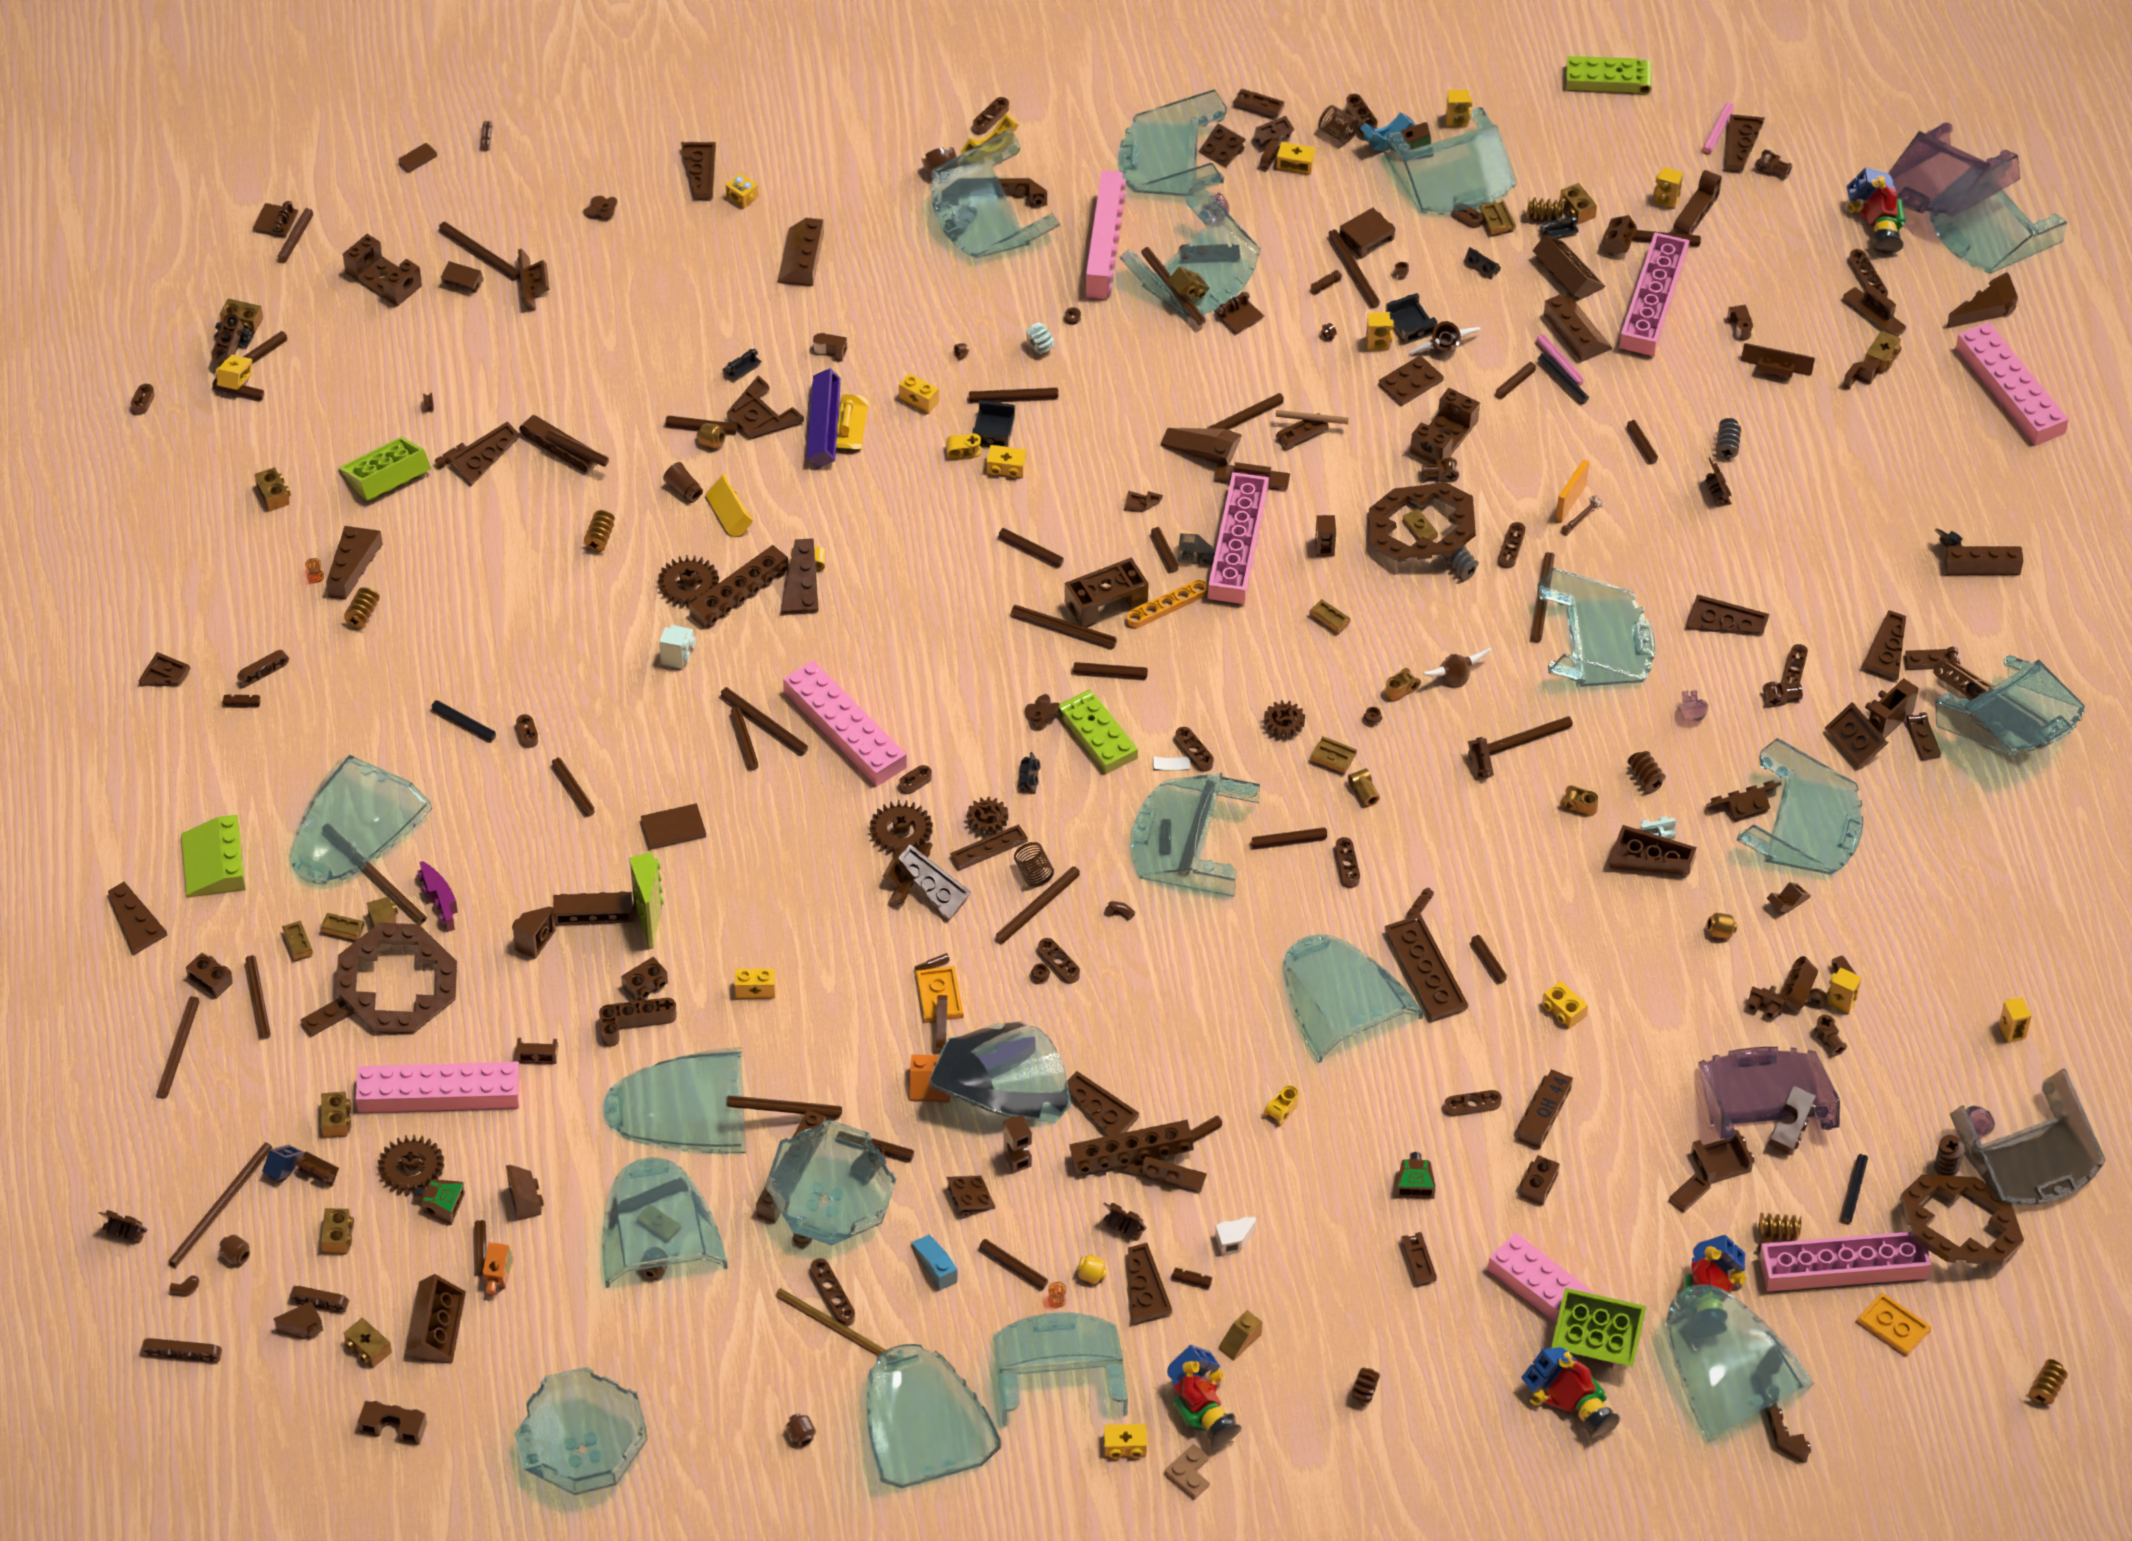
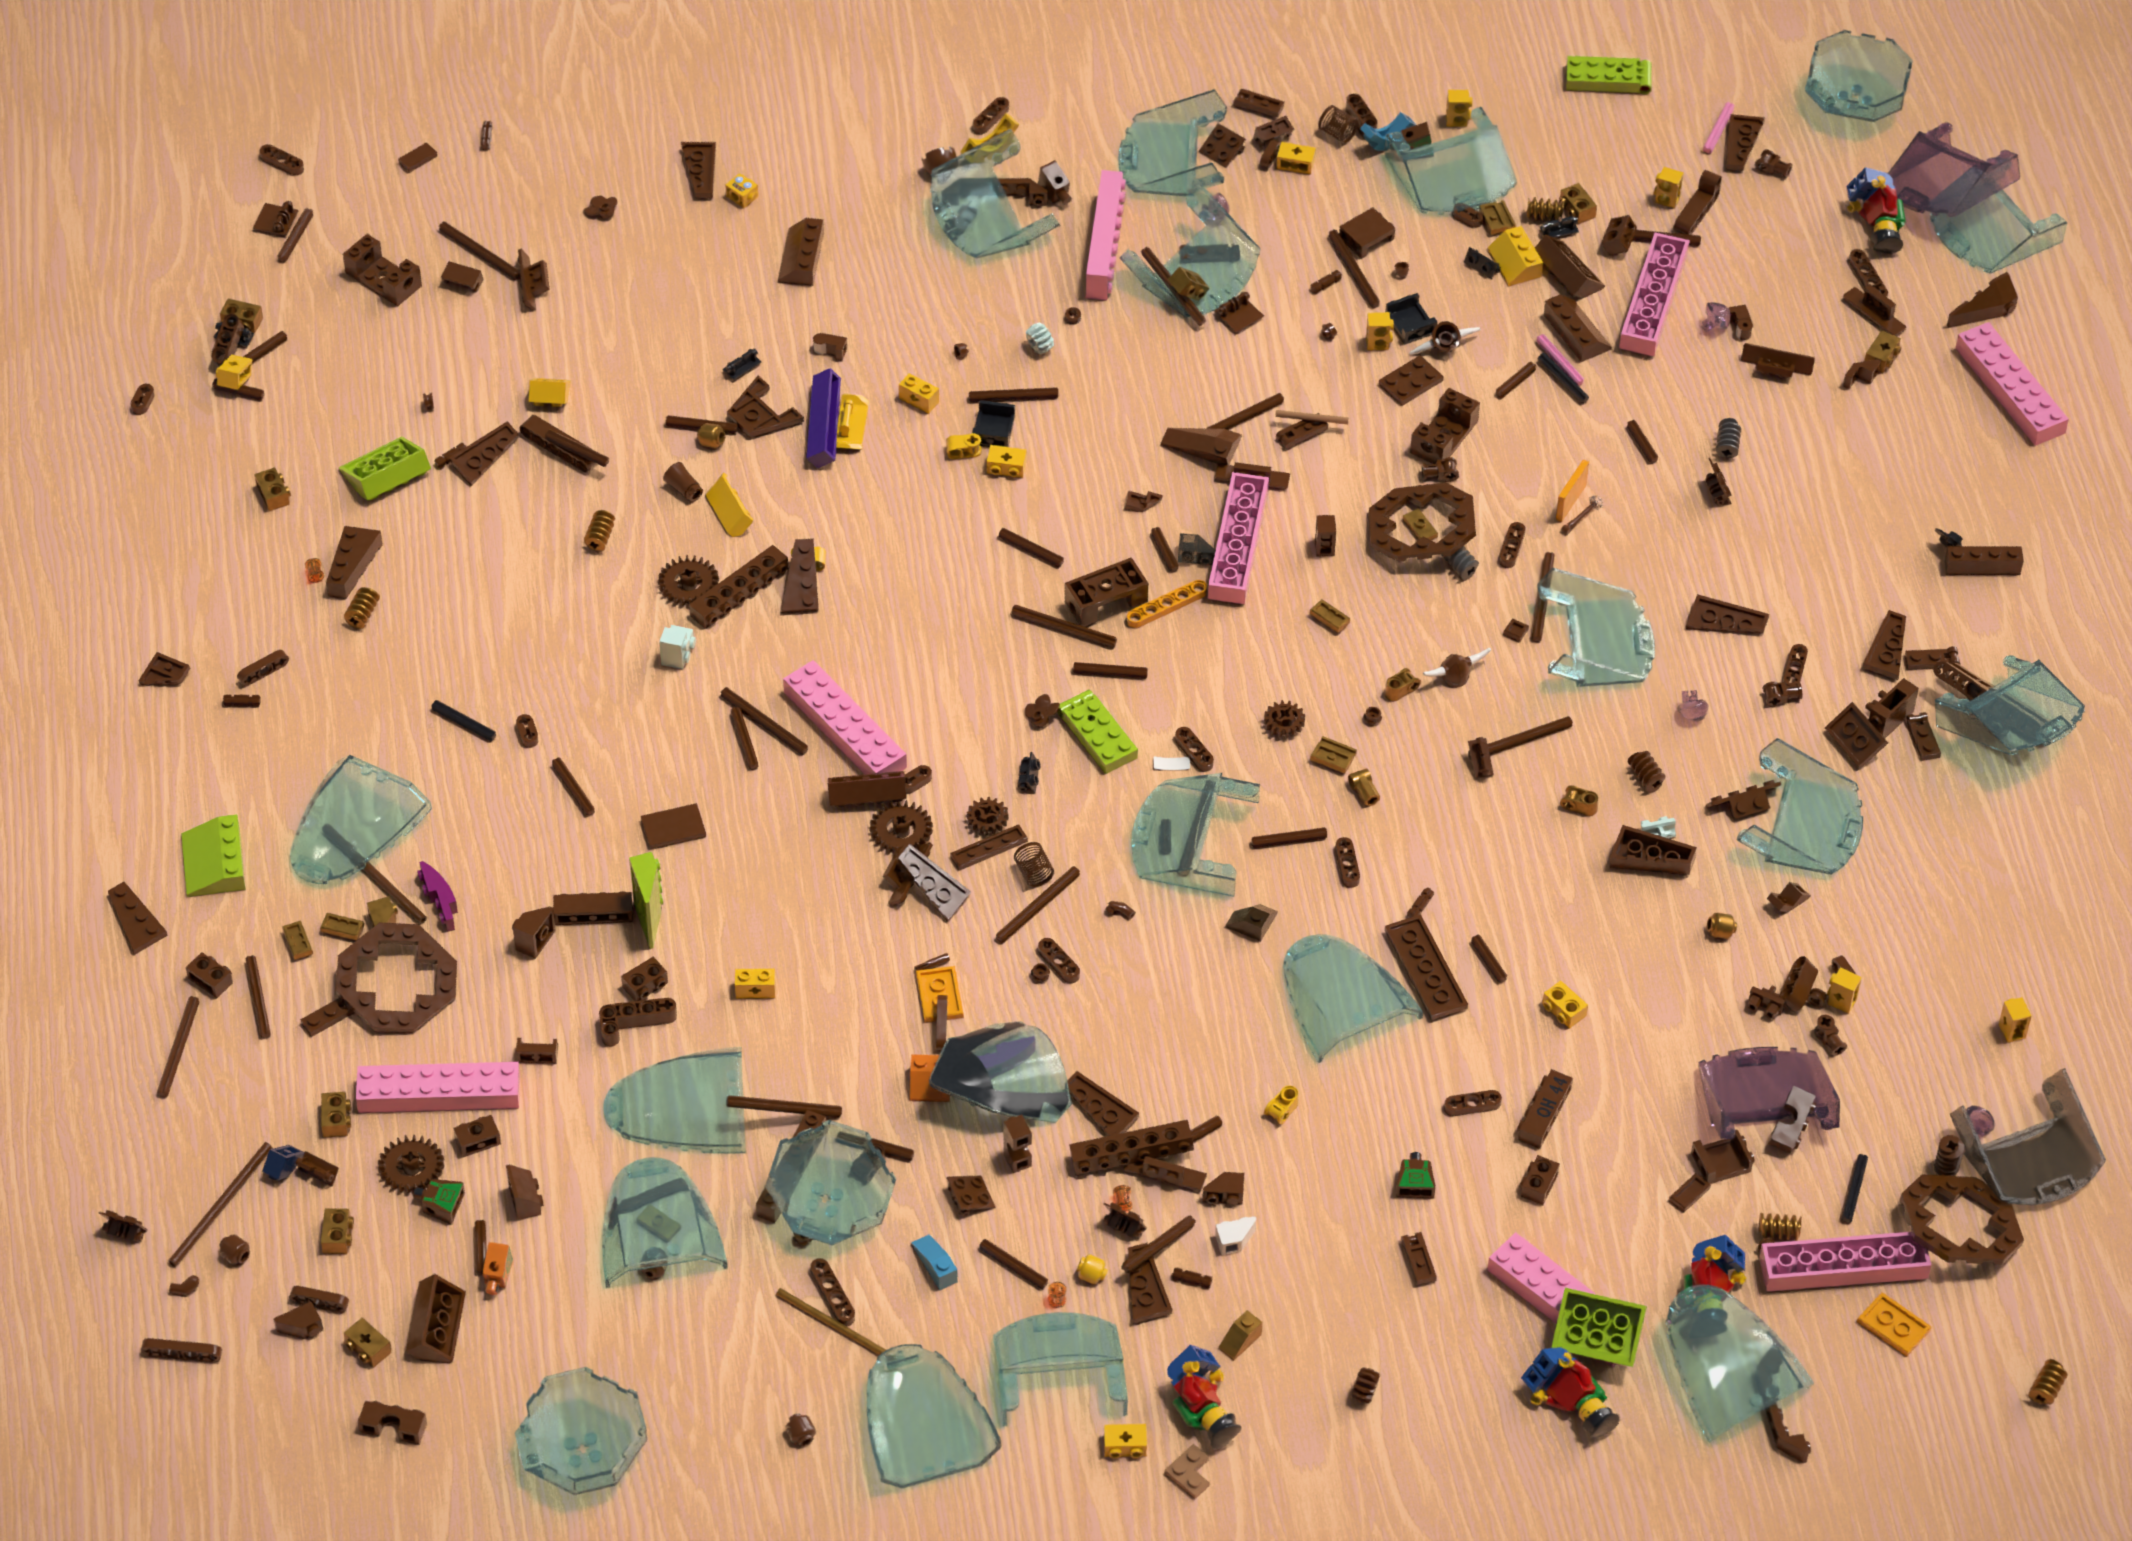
none -> reddish brown beam [259,144,304,176]
none -> reddish brown brick [453,1115,501,1158]
none -> yellow slope [529,378,571,407]
none -> reddish brown brick [827,771,907,807]
none -> reddish brown torso [1038,160,1072,205]
none -> clear orange bush [1113,1185,1133,1212]
none -> reddish brown axle [1121,1215,1196,1273]
none -> reddish brown slope [1202,1172,1244,1205]
none -> dark brown slope [1226,904,1278,942]
none -> yellow slope [1487,226,1543,286]
none -> reddish brown tile [1503,618,1529,642]
none -> piece [1702,302,1730,333]
none -> clear light blue windscreen [1805,30,1913,122]

